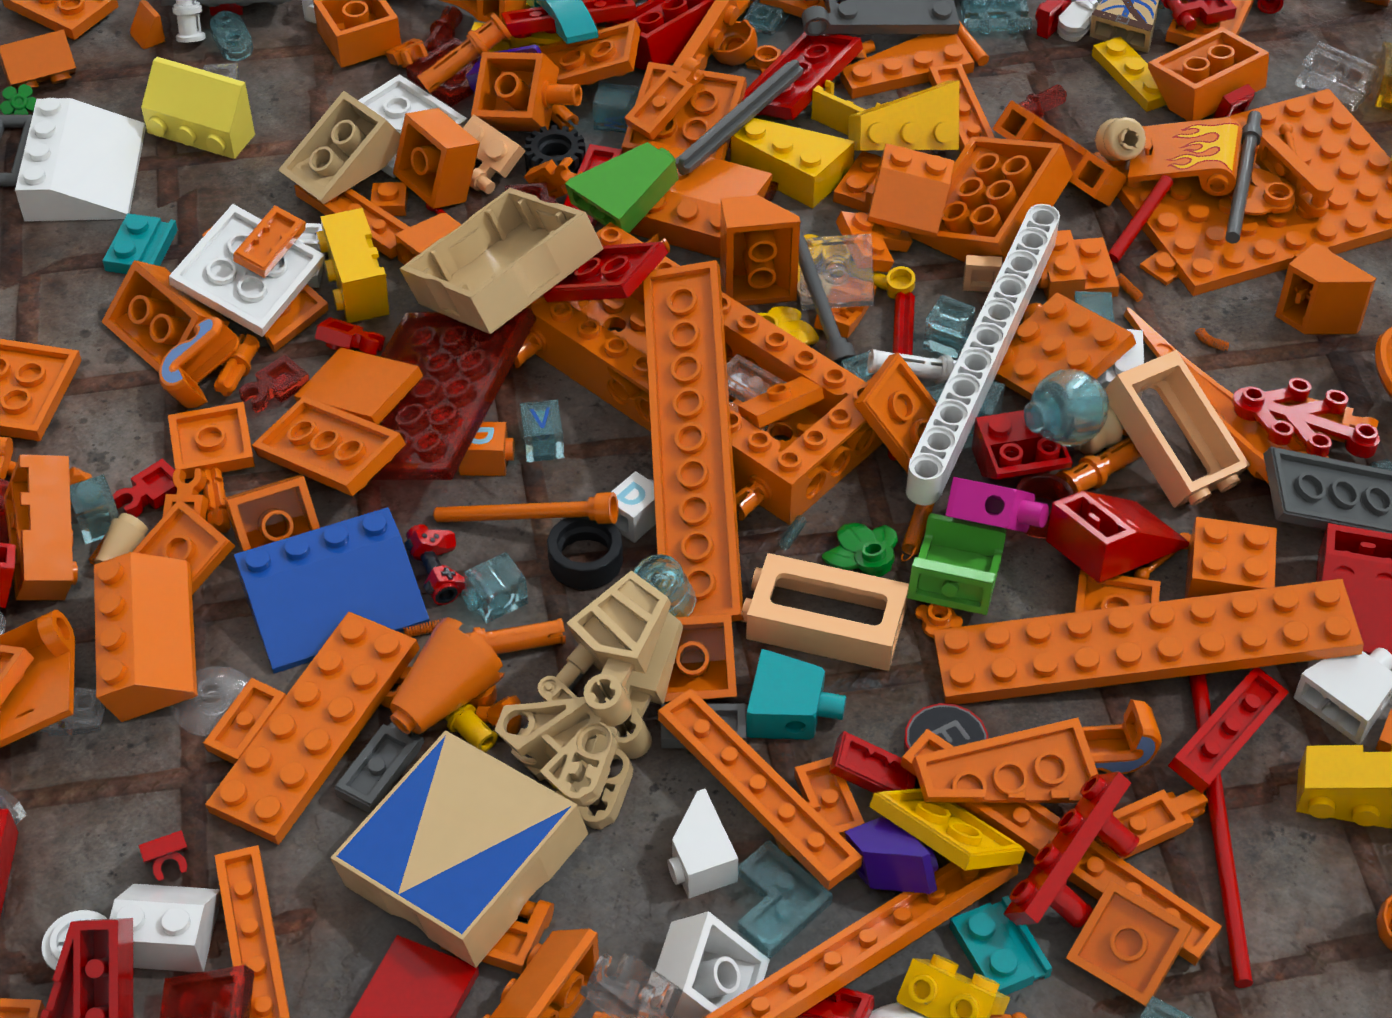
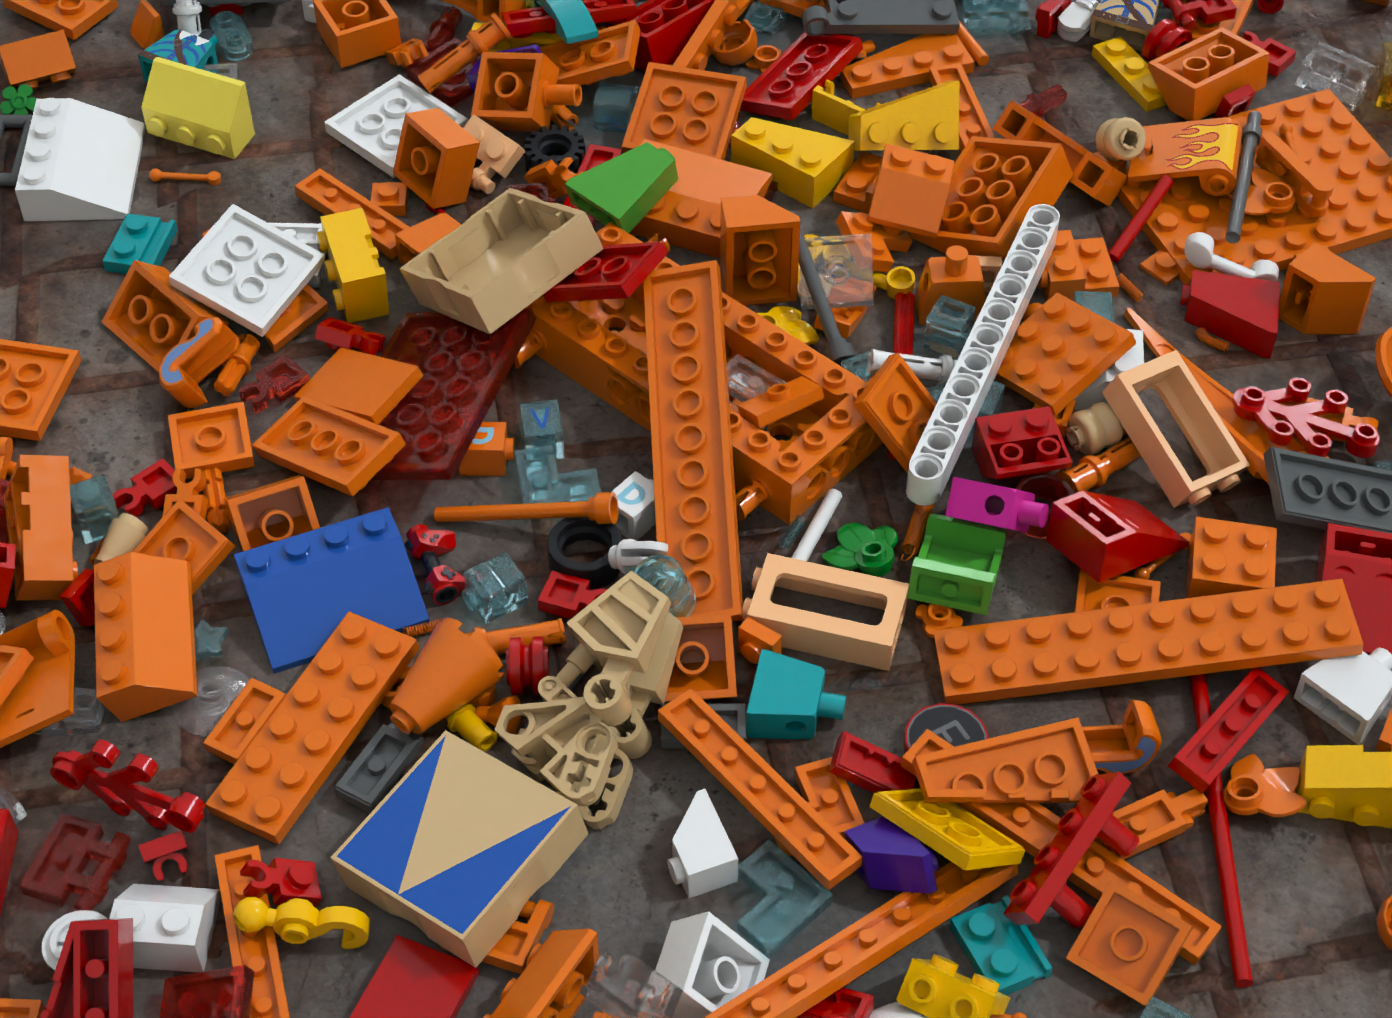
orange plate [233,205,306,278] -> none
tan slope [278,91,401,204] -> none
orange plate [624,56,705,141] -> none
dark grey axle [675,59,803,175] -> none
clear light blue brick [1024,369,1109,446] -> none
none -> clear red plate [19,813,131,911]
none -> red plant [50,739,205,833]
none -> red plate [59,569,95,627]
none -> torso [138,29,219,82]
none -> orange hinge [149,168,221,185]
none -> clear light blue piece [194,619,229,661]
none -> yellow piece [233,897,371,949]
none -> red plate [240,858,322,907]
none -> red wheel [506,636,549,696]
none -> clear light blue plate [514,445,602,504]
none -> red plate [538,570,607,619]
none -> white arm [608,539,669,575]
none -> orange plate [738,617,782,664]
none -> white bar [791,488,842,561]
none -> orange torso [915,245,986,325]
none -> red wheel [1142,19,1192,62]
none -> red slope [1179,270,1280,359]
none -> white bar [1184,232,1279,282]
none -> orange plate [1224,754,1306,817]
none -> red plate [1243,31,1297,77]

